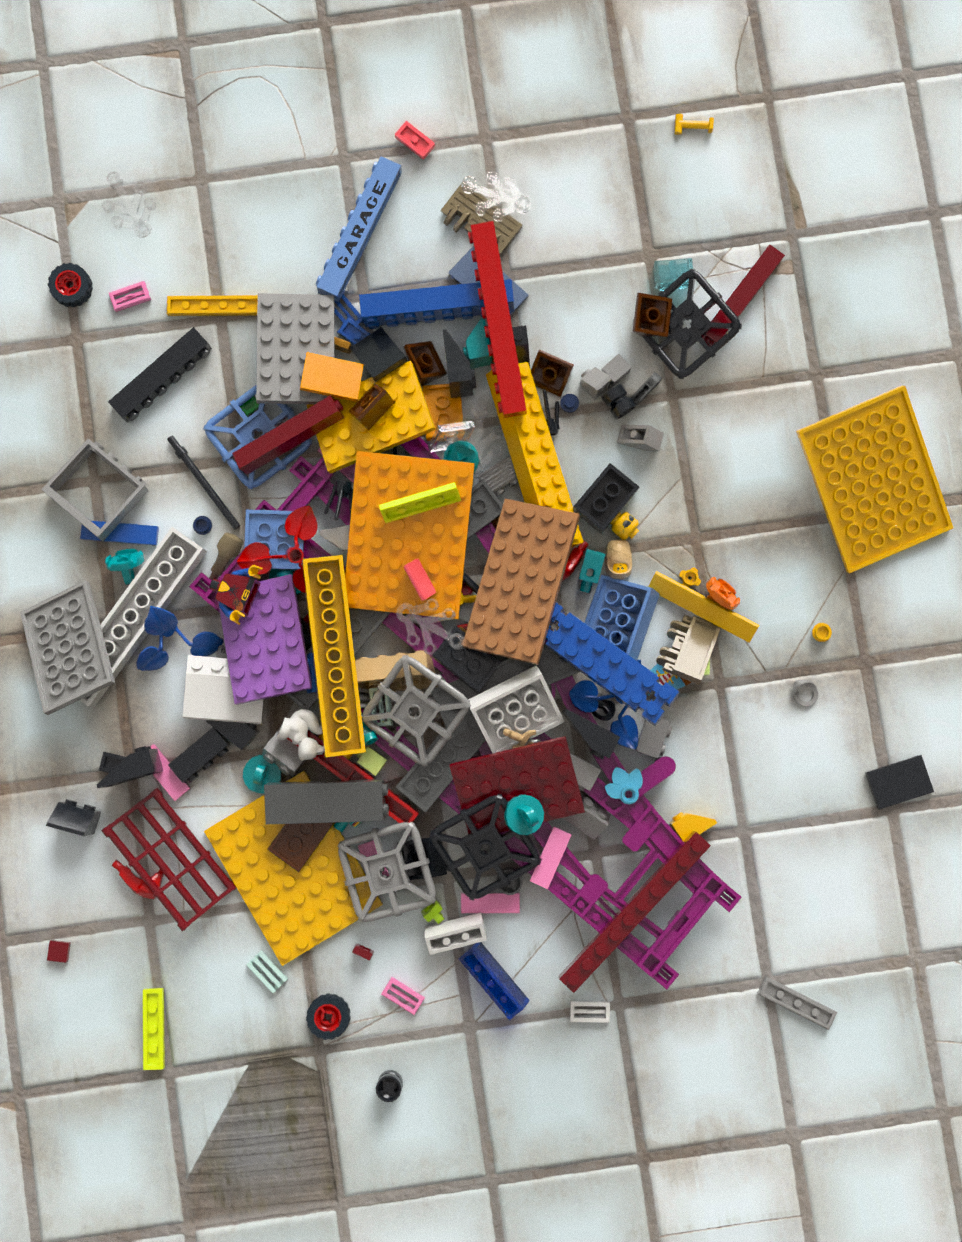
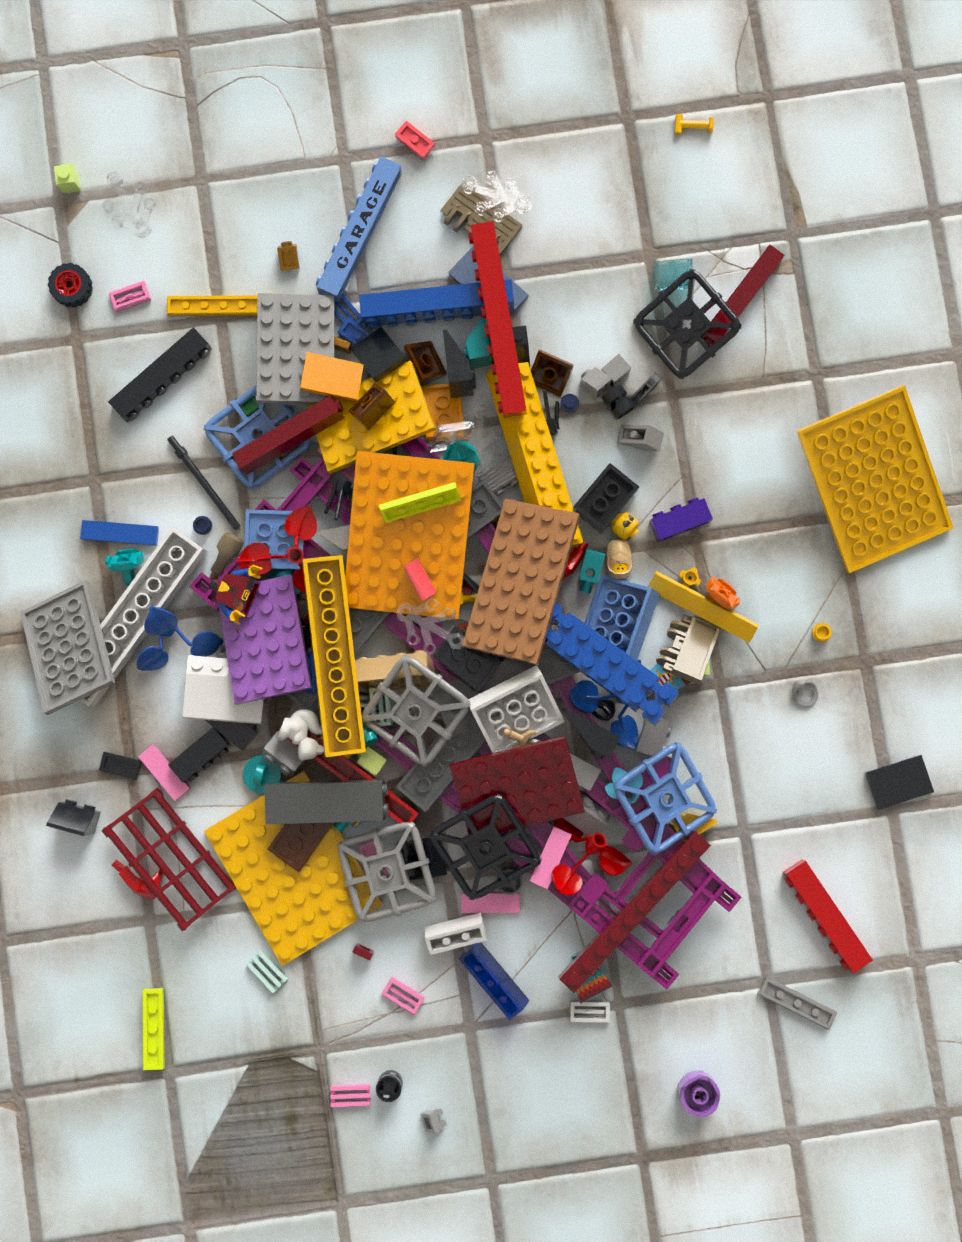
light grey window [41,439,149,542] -> none
dark red tile [47,940,71,963] -> none
black slope [97,746,163,789] -> none
black wheel [306,993,351,1040] -> none
lime tile [421,900,445,924] -> none
teal tile [504,795,544,835] -> none
reddish brown slope [633,293,672,337] -> none
none -> yellowish green brick [54,164,81,193]
none -> pearl gold bracket [277,241,300,271]
none -> bright pink tile [330,1084,371,1107]
none -> light grey tile [420,1109,447,1134]
none -> red plant [551,818,633,896]
none -> torso [571,952,613,1004]
none -> medium blue plate [613,742,717,855]
none -> dark purple brick [649,497,713,543]
none -> medium lavender brick [678,1071,720,1117]
none -> red brick [783,859,873,973]

